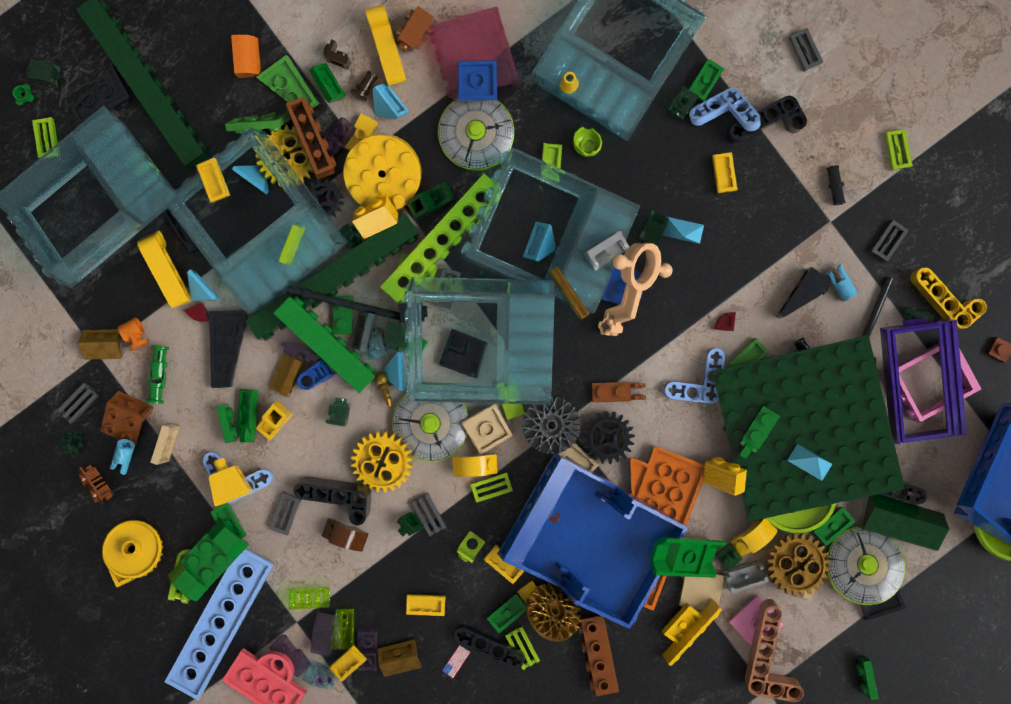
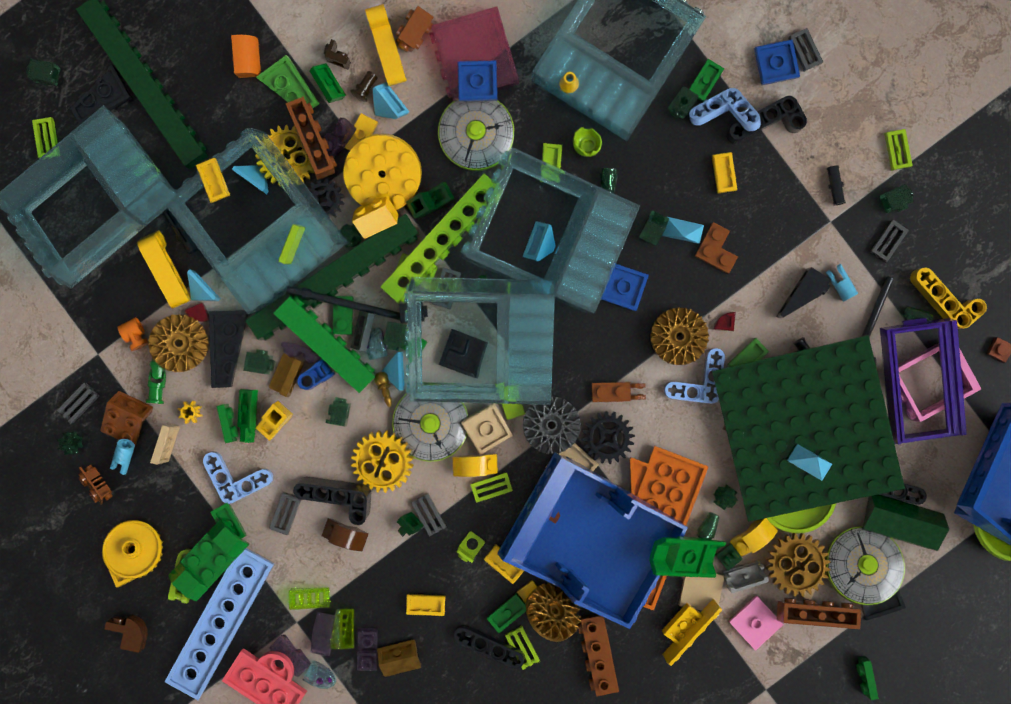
green plate [12,84,34,105] -> none
pearl gold panel [78,329,122,360] -> none
yellow torso [209,458,253,507] -> none
bright green wing [225,110,291,133] -> none
yellow plate [329,645,366,682] -> none
sticker [442,645,471,678] -> none
pearl gold axle [549,267,589,319] -> none
light grey hinge [583,231,629,271] -> none
light nougat piece [598,243,673,336] -> none
yellow brick [703,457,747,496] -> none
green hinge [739,406,780,459] -> none
nougat beam [745,599,804,702] -> none
green plate [812,506,855,546] -> none
none -> reddish brown brick [104,614,148,653]
none -> pearl gold wheel [148,314,209,372]
none -> yellow gear [178,401,203,424]
none -> clear green brick [243,349,275,374]
none -> clear green cone [600,168,619,196]
none -> pearl gold wheel [650,307,709,365]
none -> dark orange plate [695,222,738,274]
none -> clear green cone [696,512,720,540]
none -> clear green gear [713,484,738,510]
none -> blue plate [754,39,800,86]
none -> dark orange brick [777,598,861,629]
none -> clear green brick [879,184,914,213]

